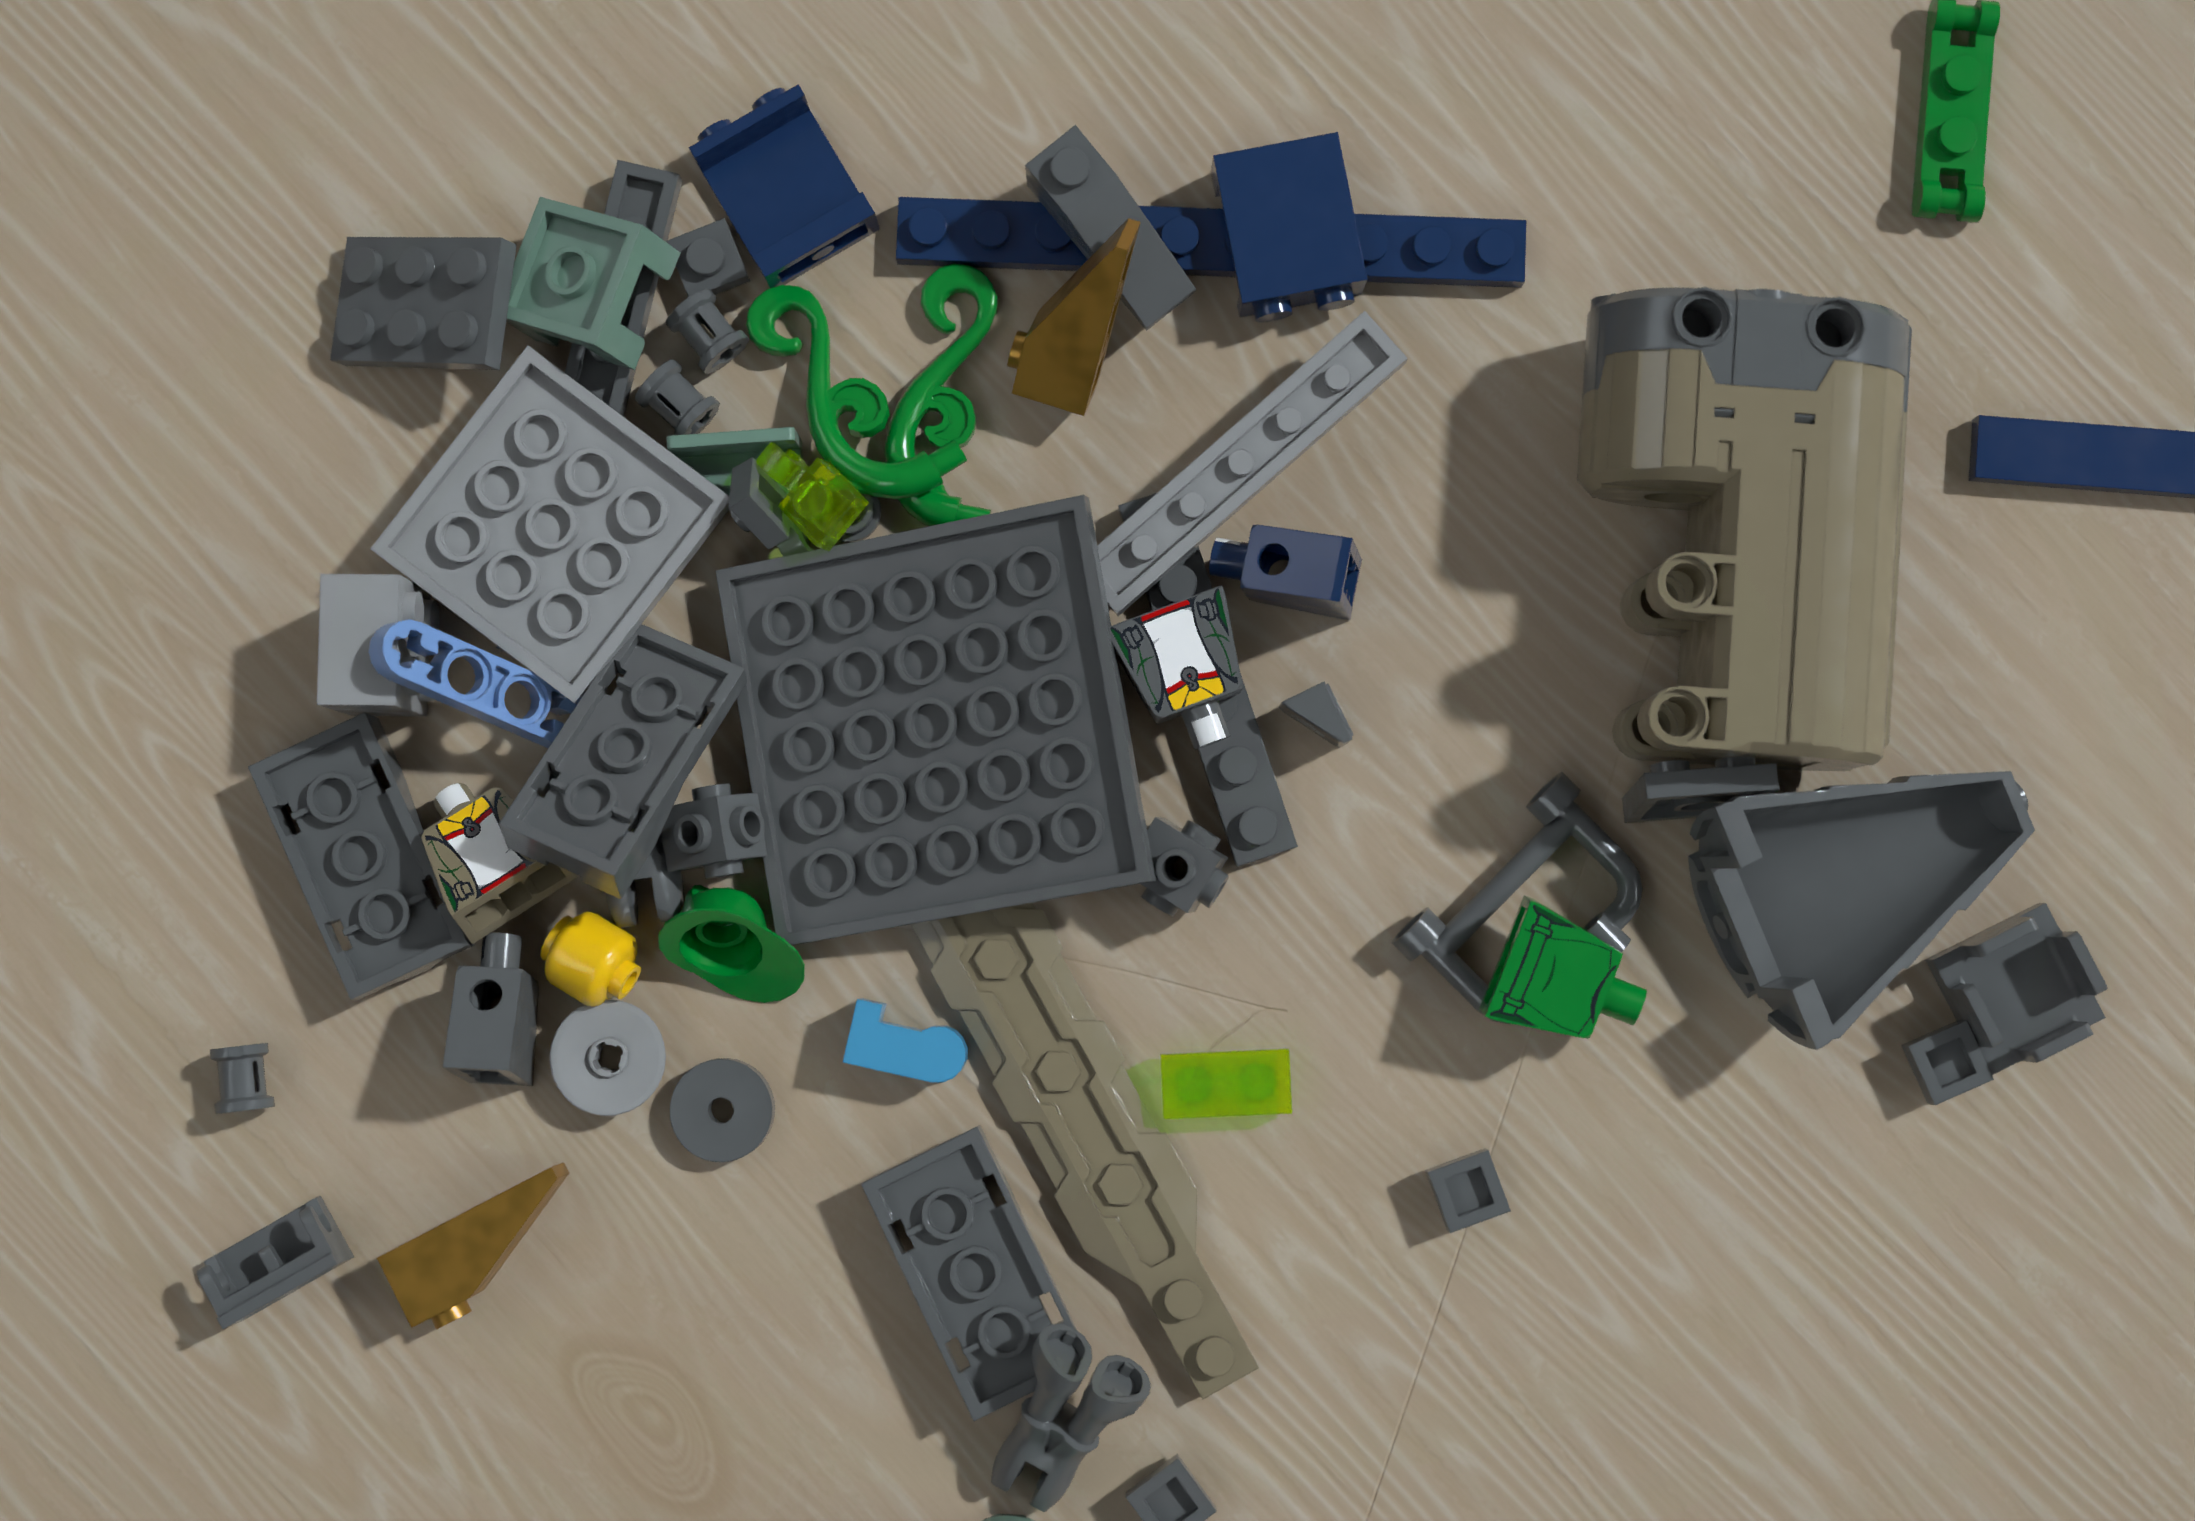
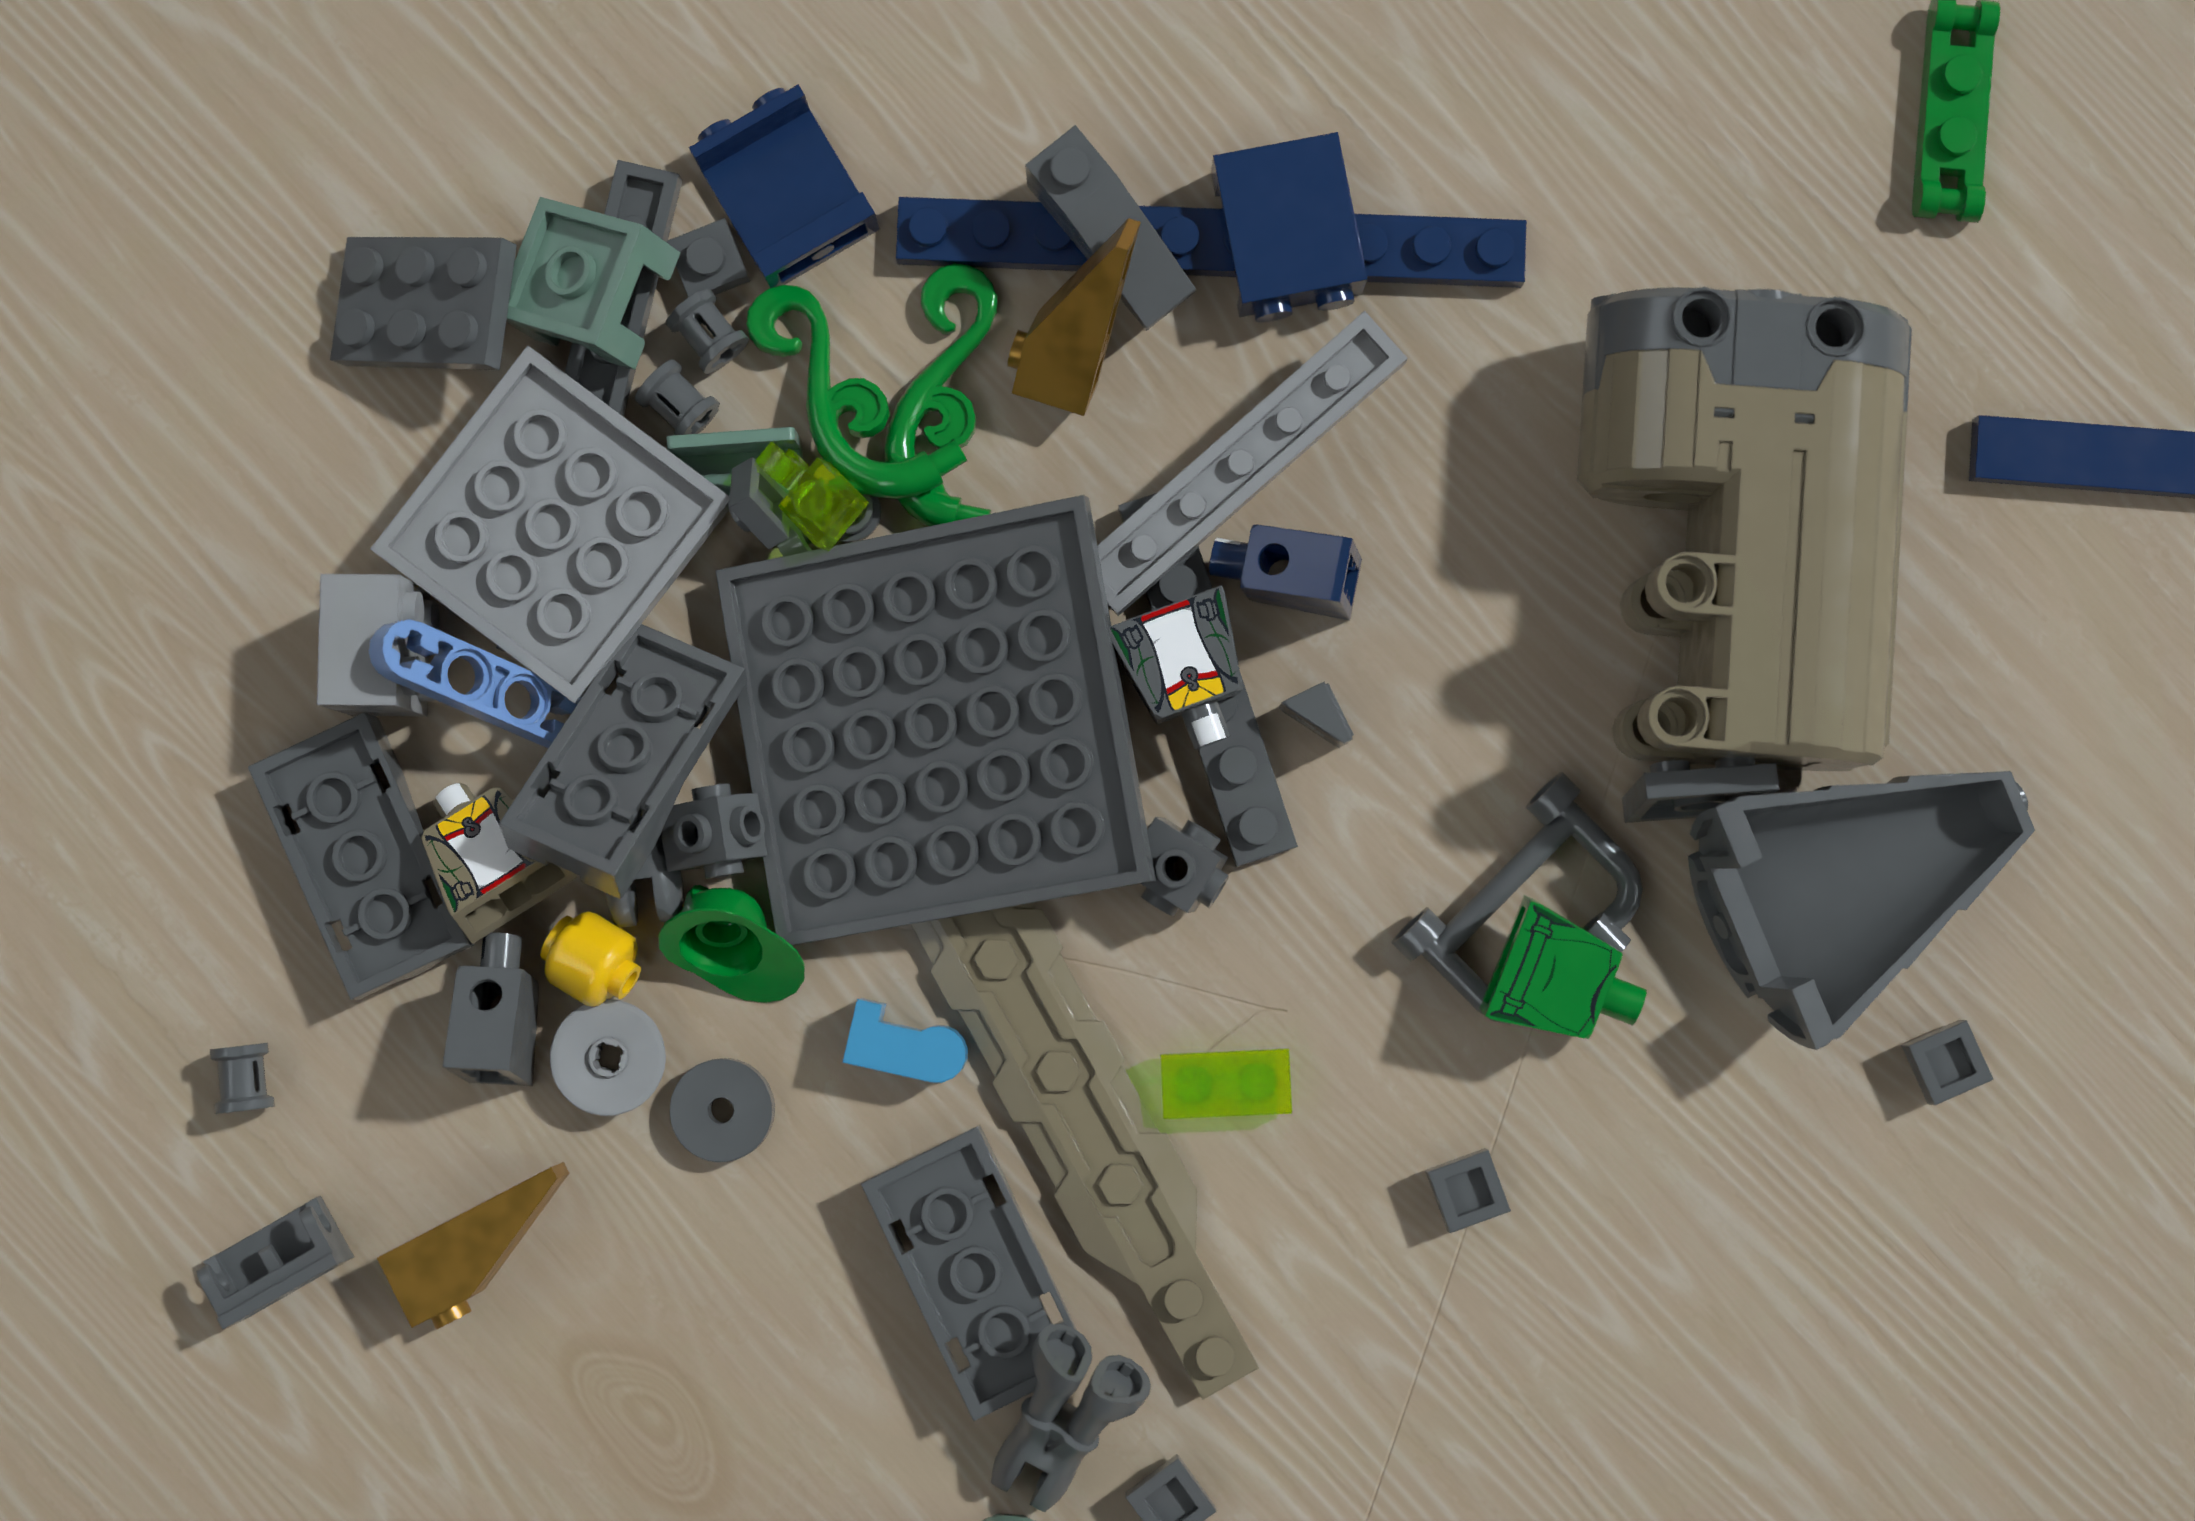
dark grey panel [1925,903,2108,1075] -> none

